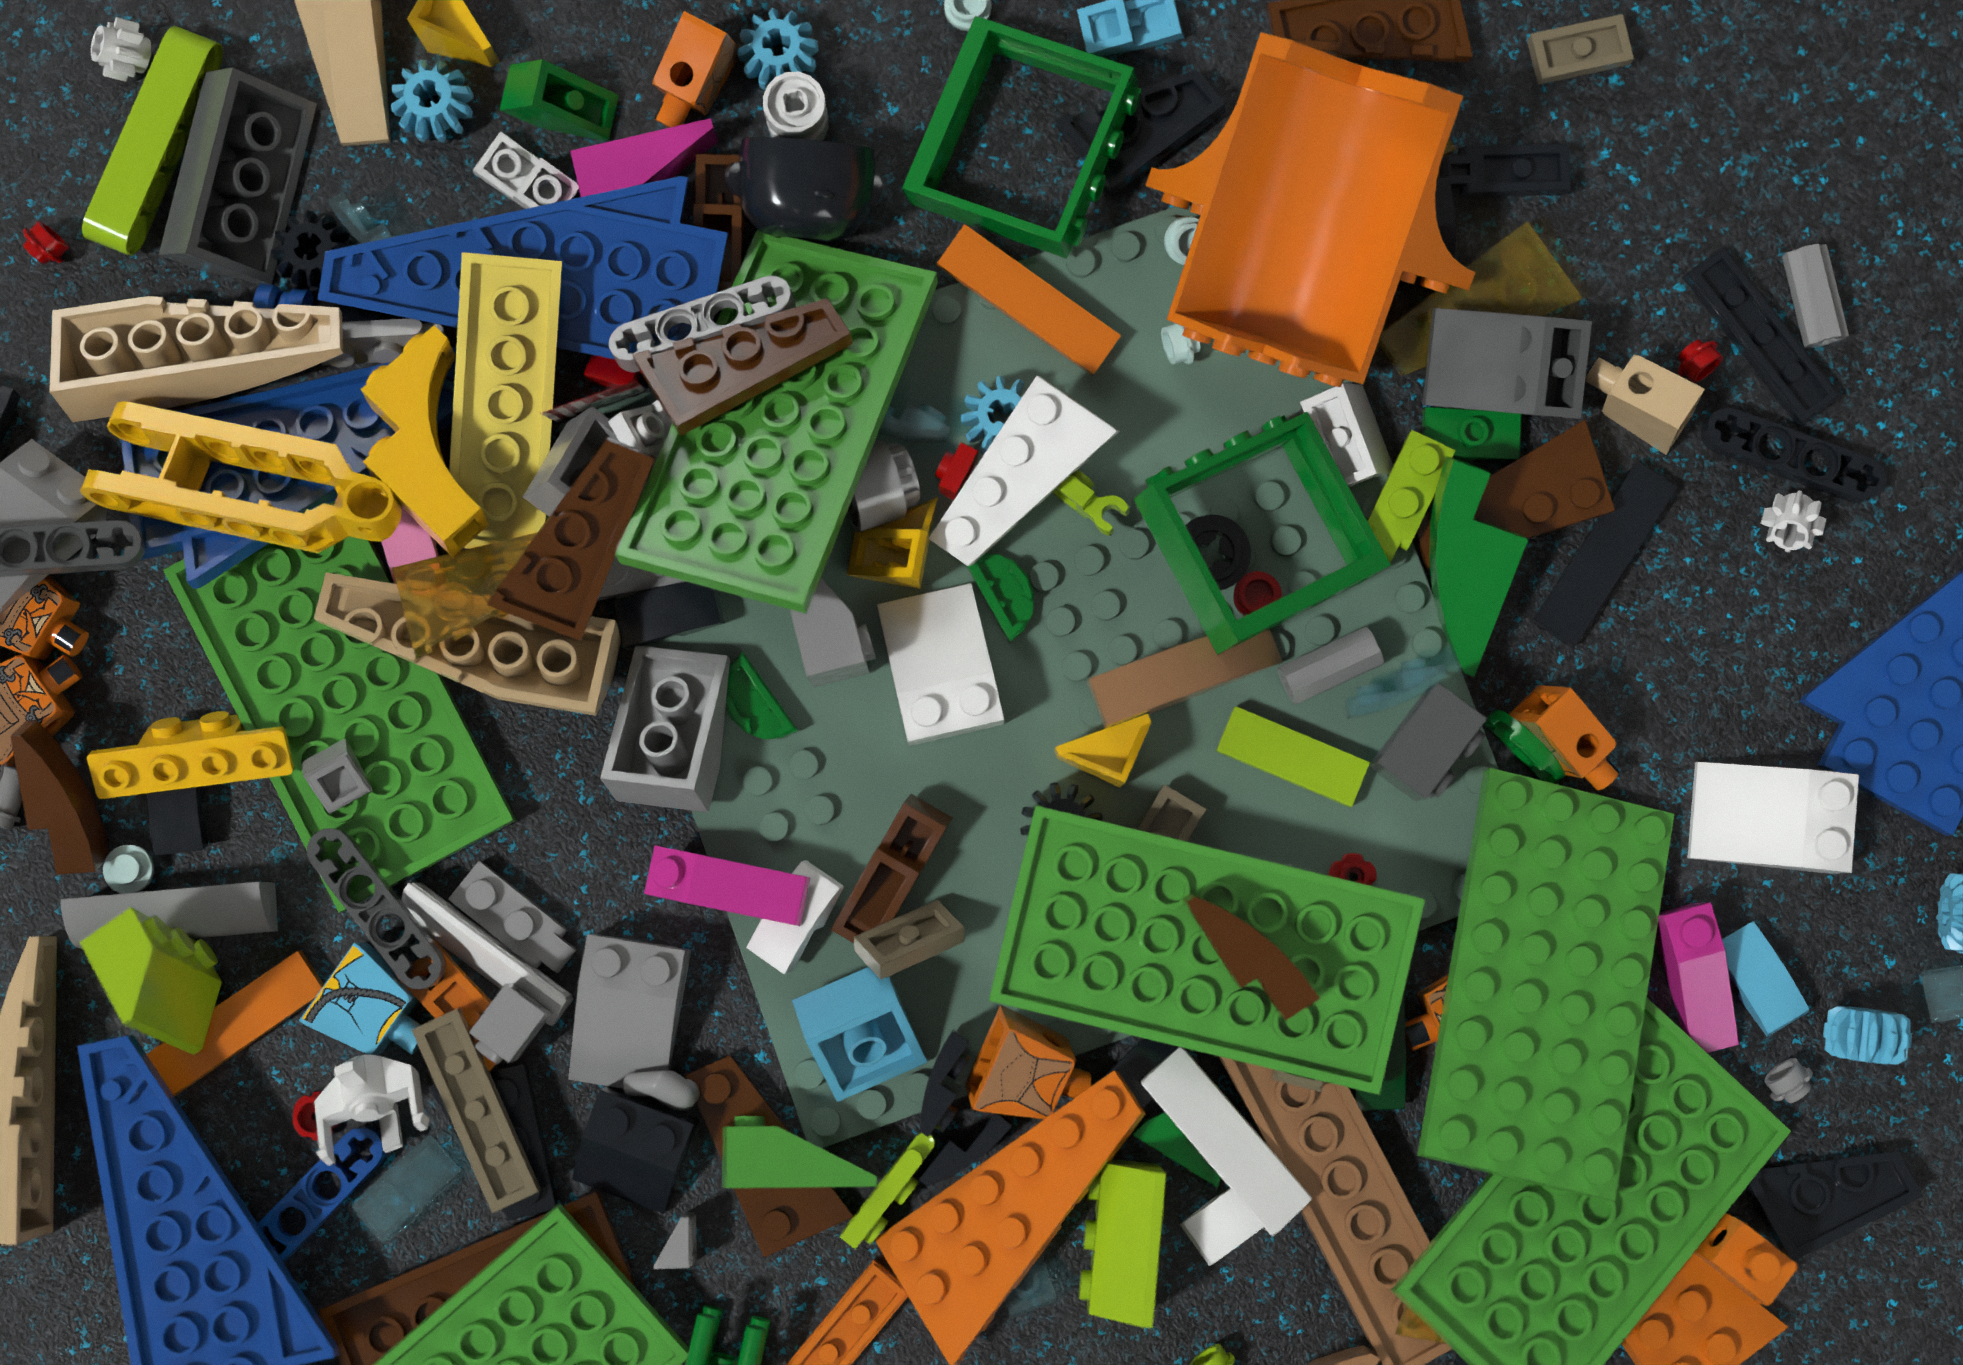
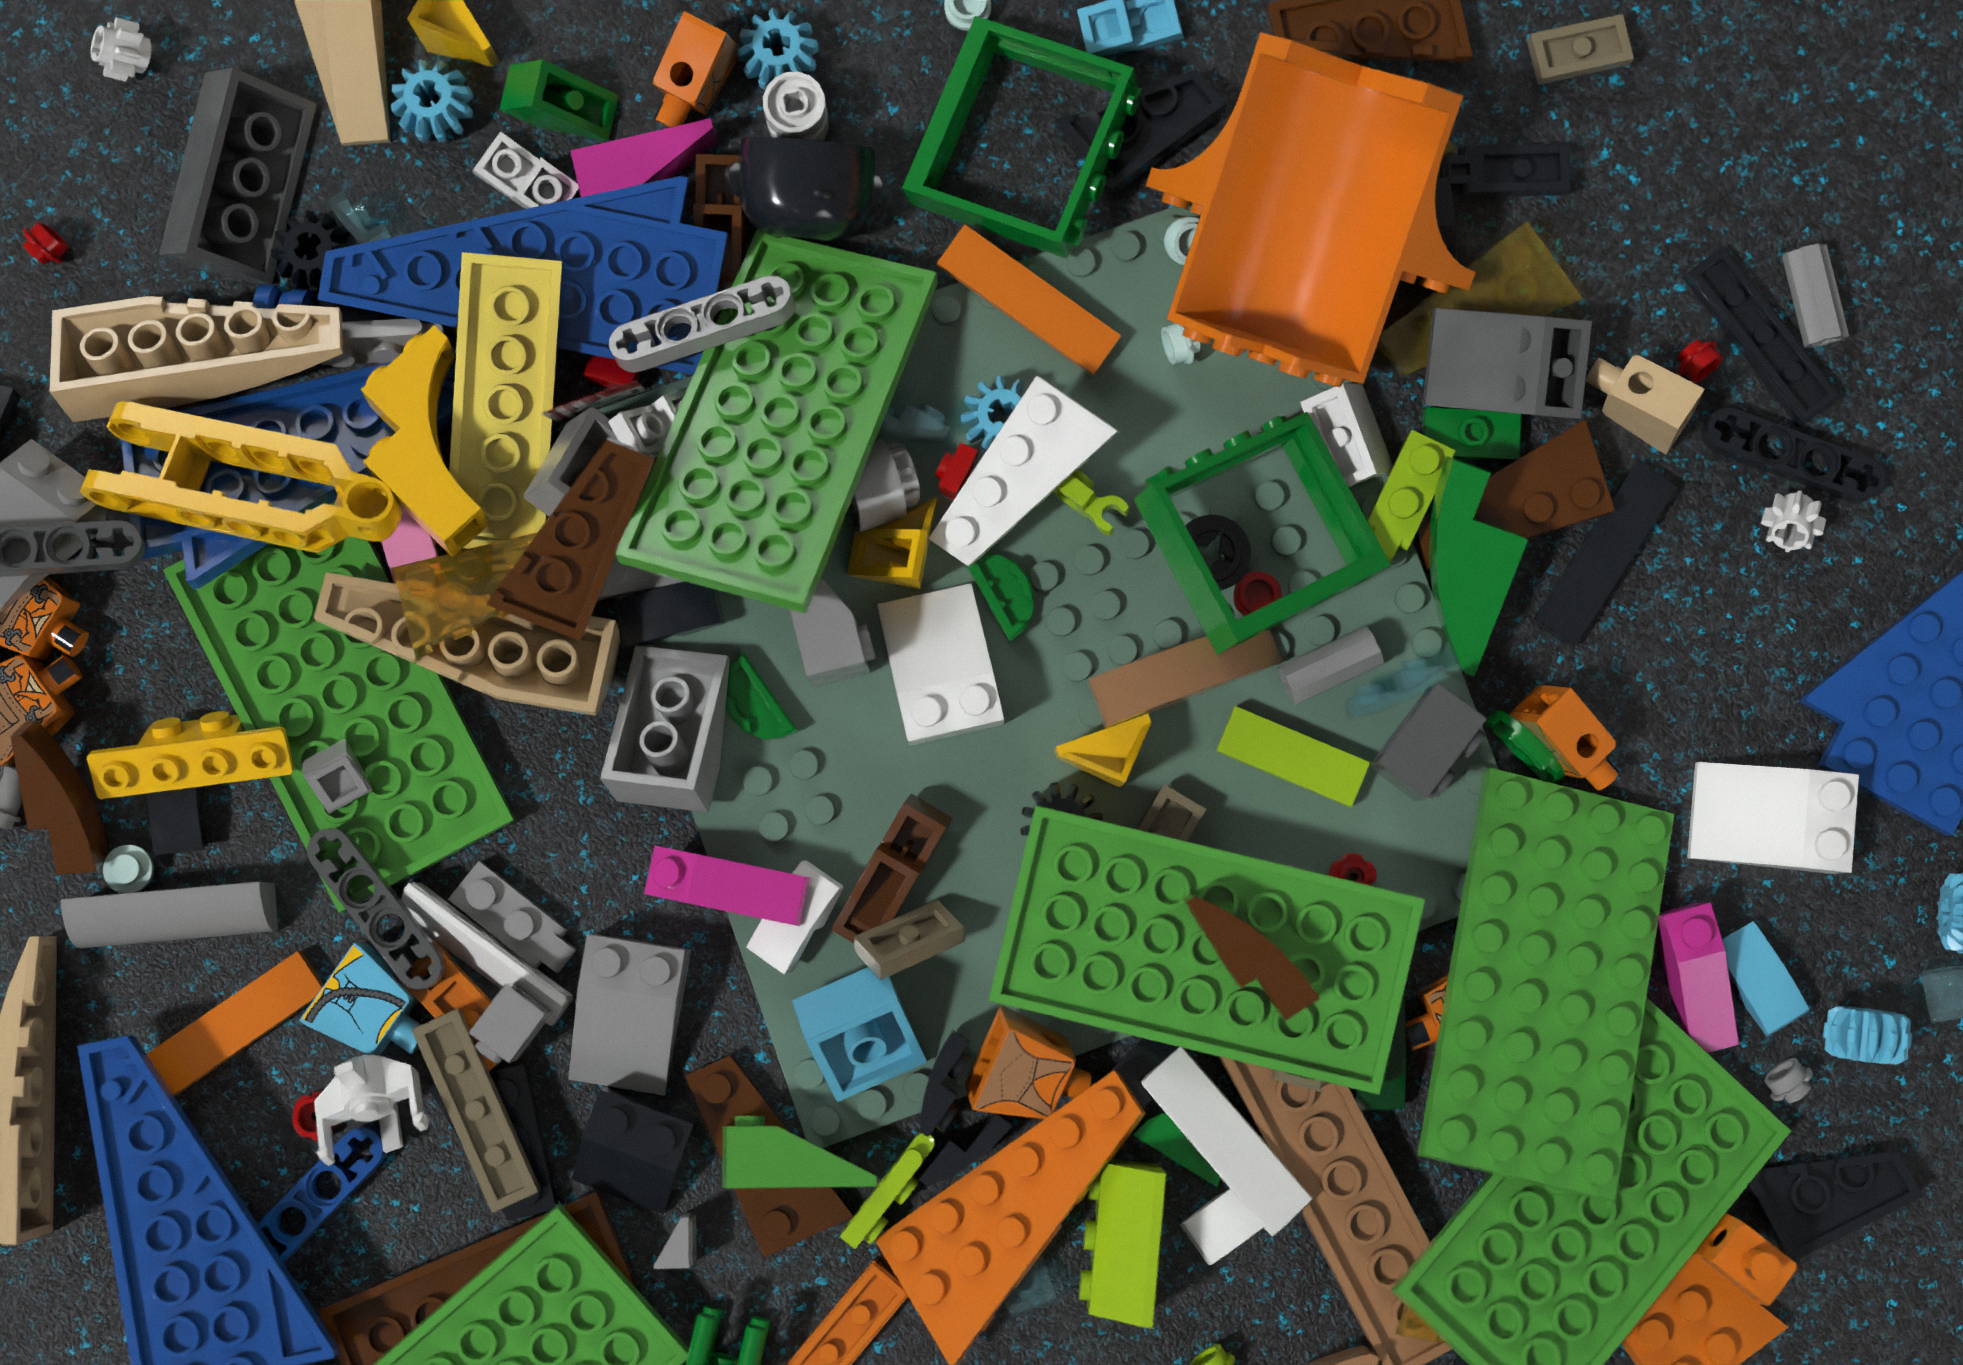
lime slope [80,907,222,1055] -> none
lime beam [82,25,223,256] -> none
clear light blue slope [352,1135,462,1246] -> none
light grey arm [623,1070,700,1111] -> none
reddish brown wing [632,298,853,436] -> none

